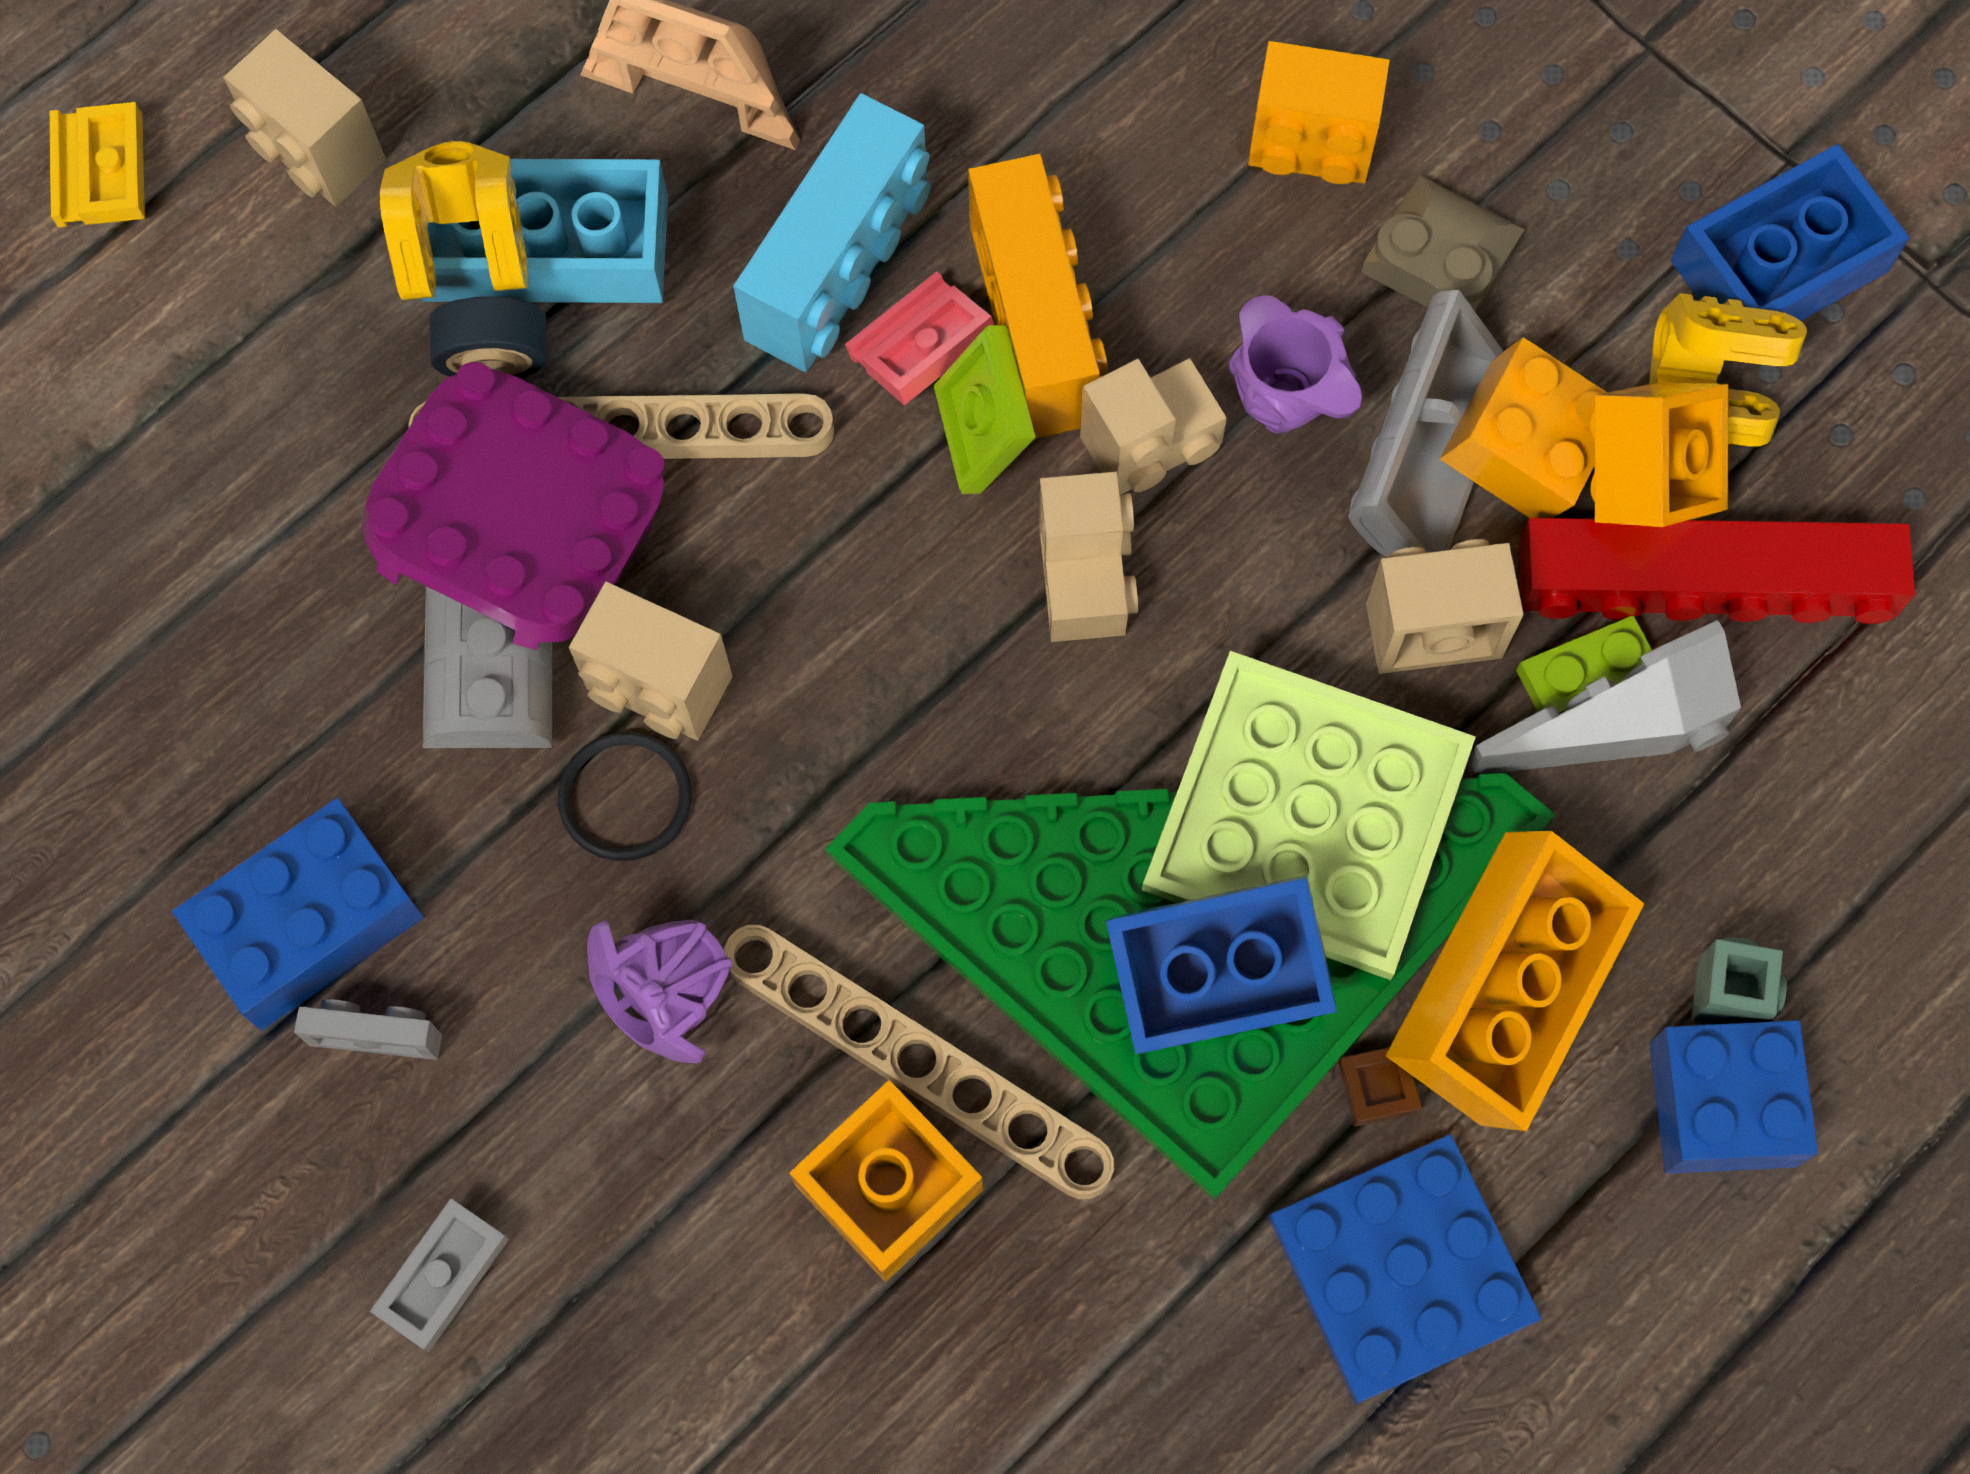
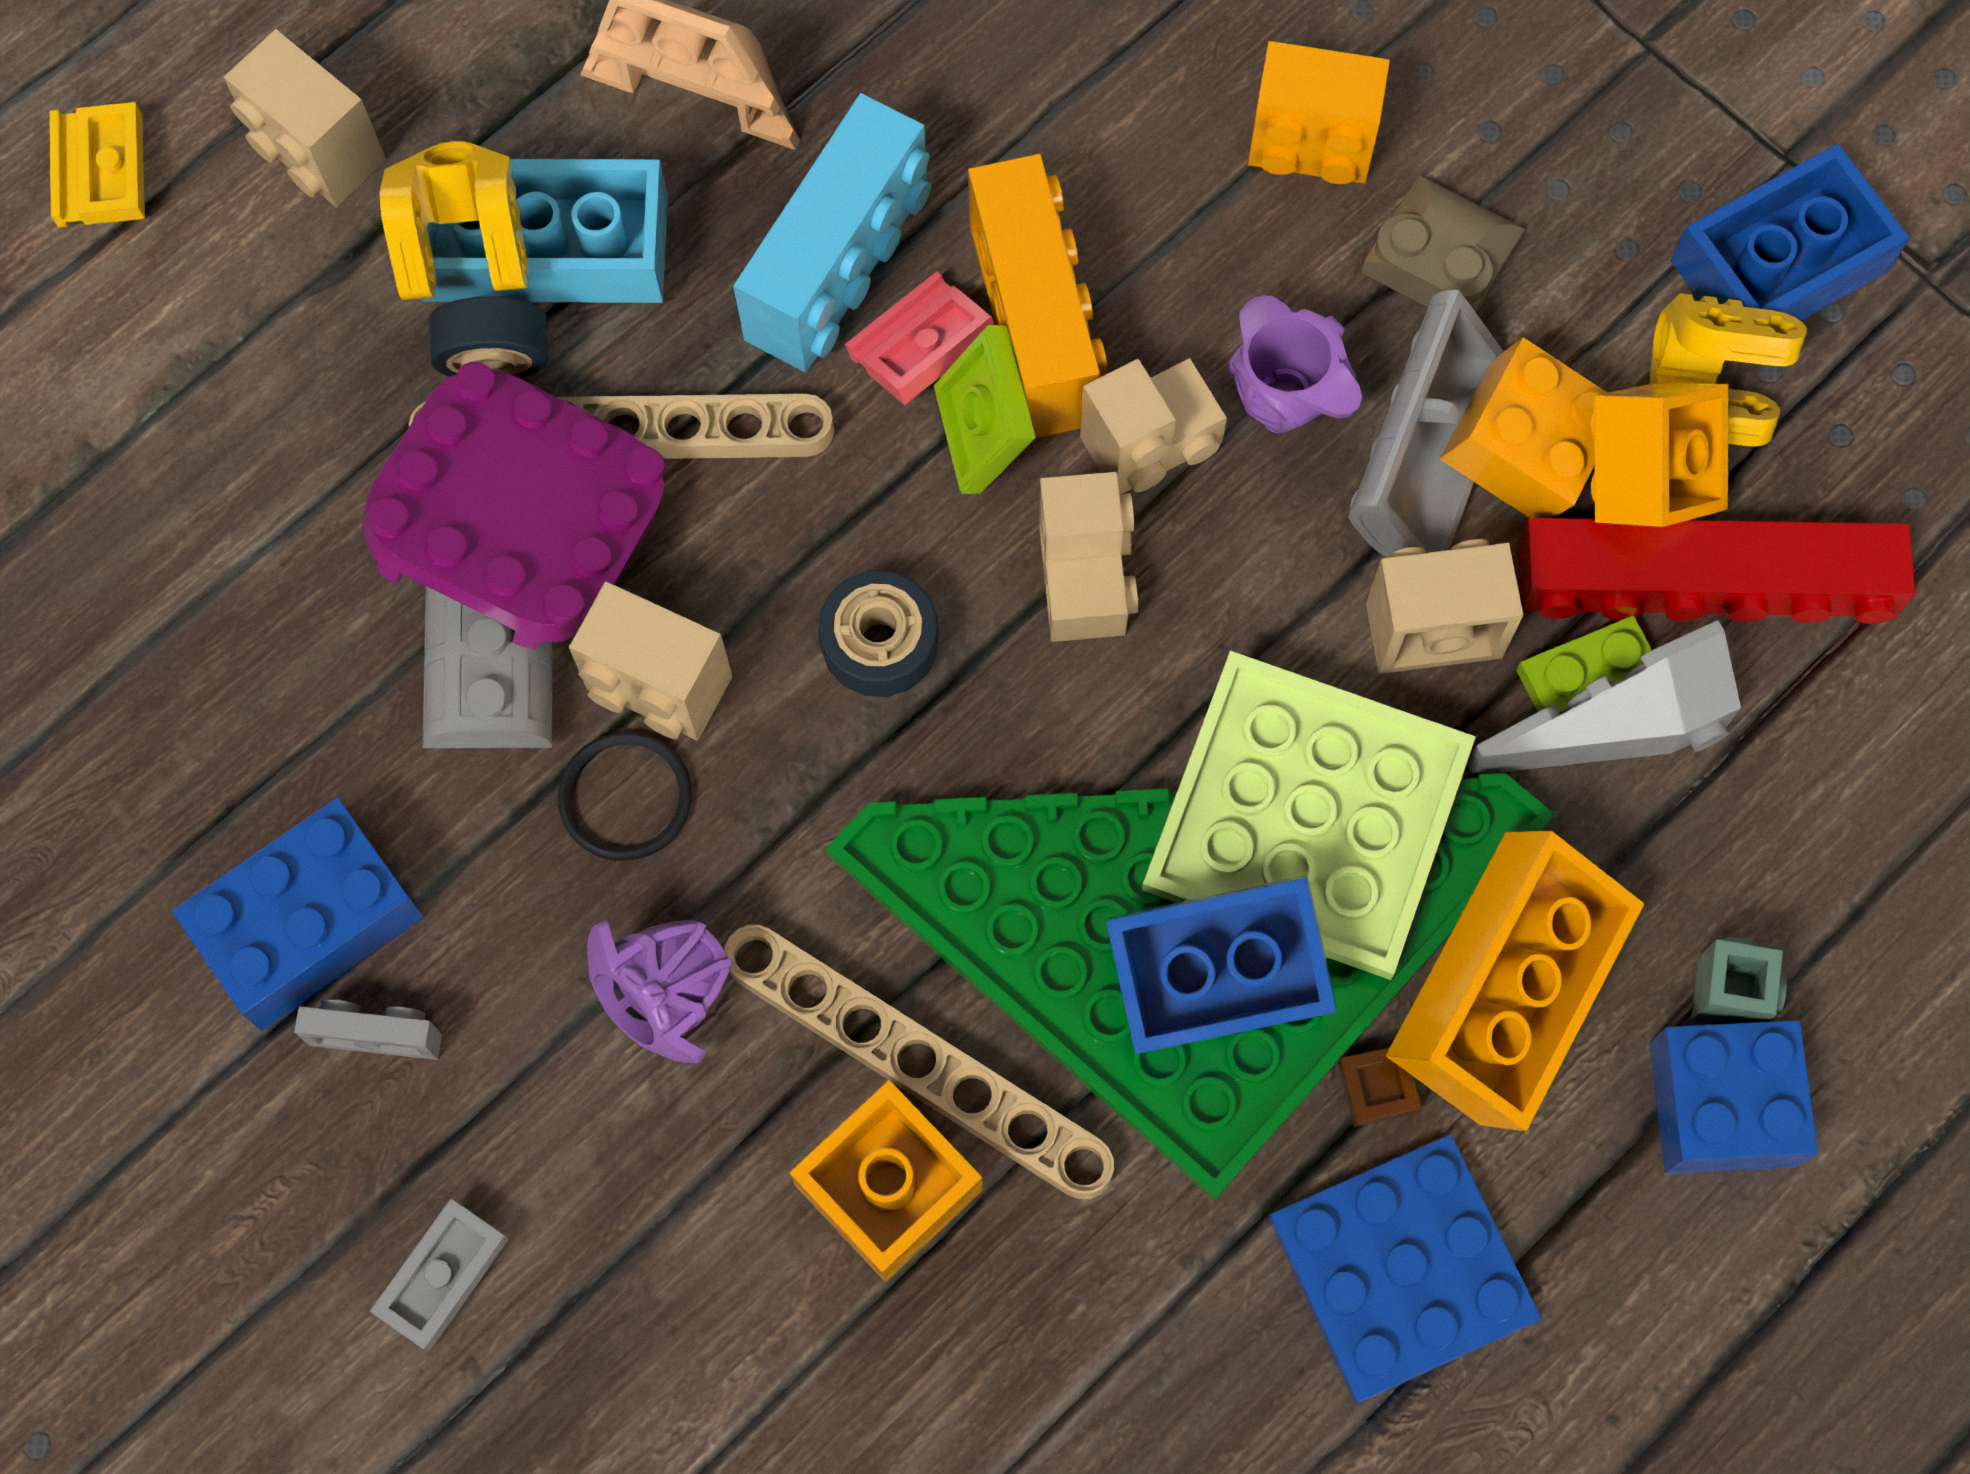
none -> wheel [818,570,939,697]

